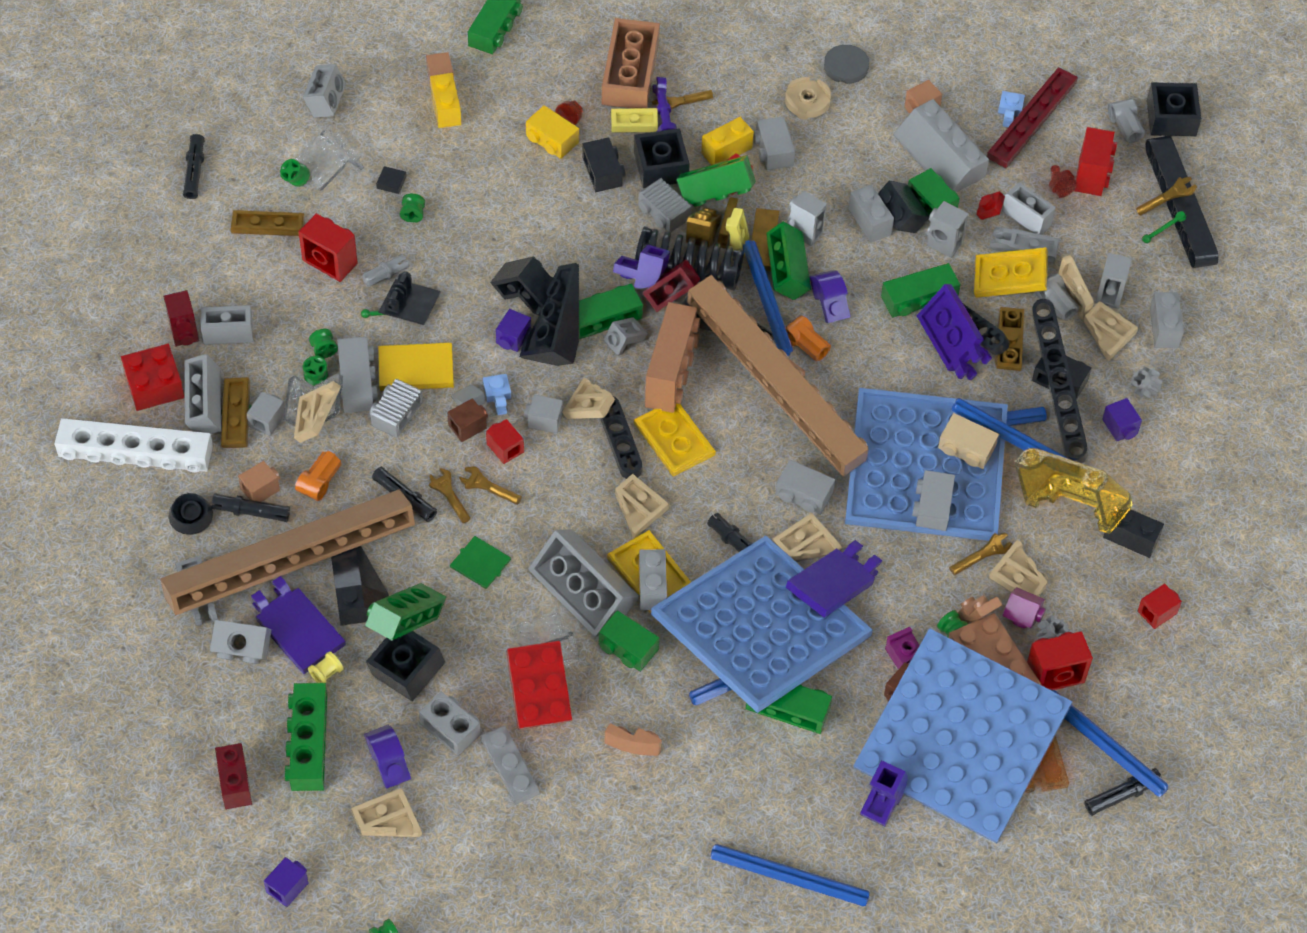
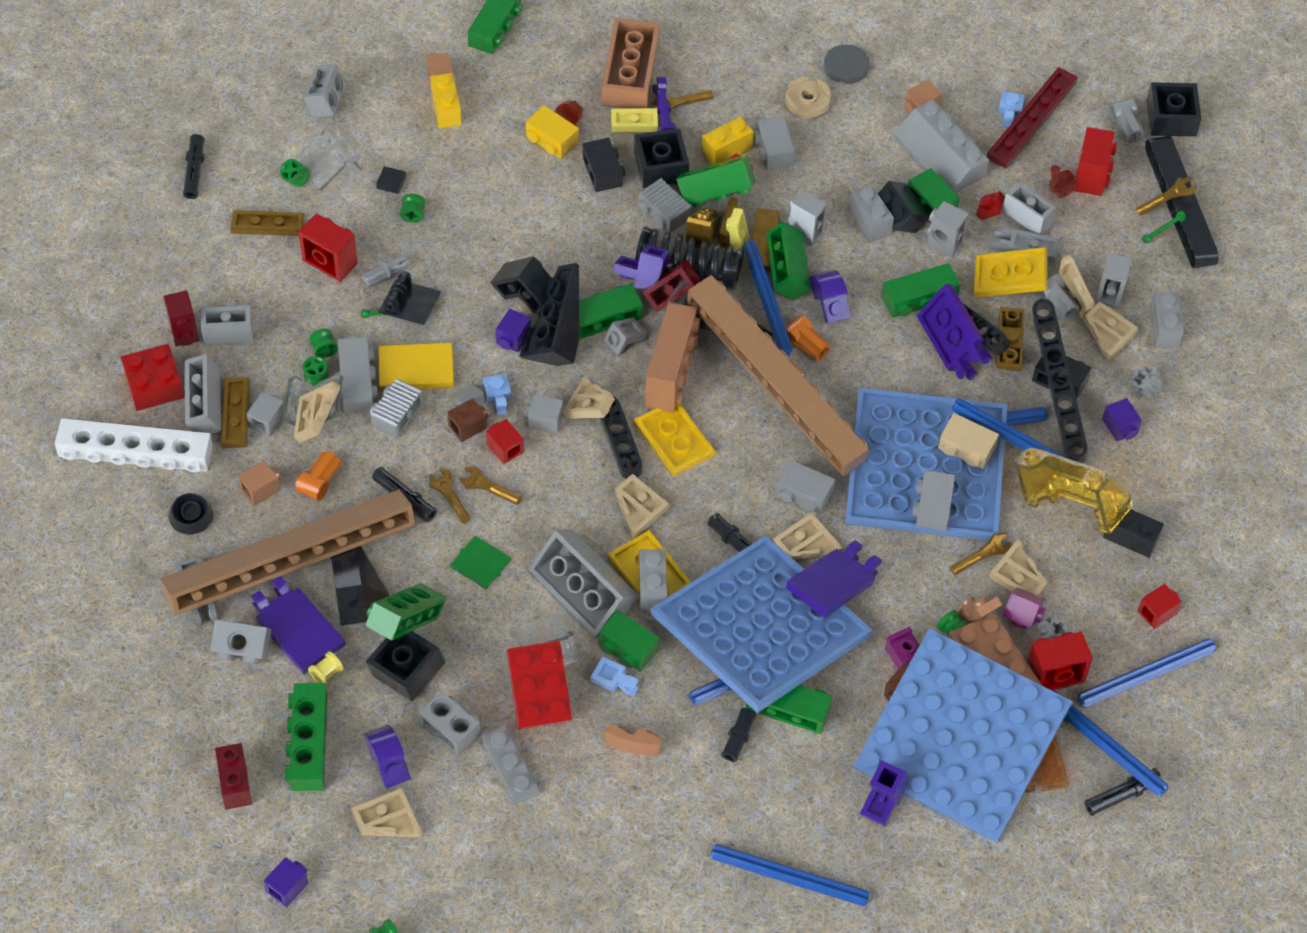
black pin [211,493,290,523] -> none
none -> light blue plate [590,657,639,696]
none -> black pin [721,708,757,762]
none -> axle [1077,638,1216,708]

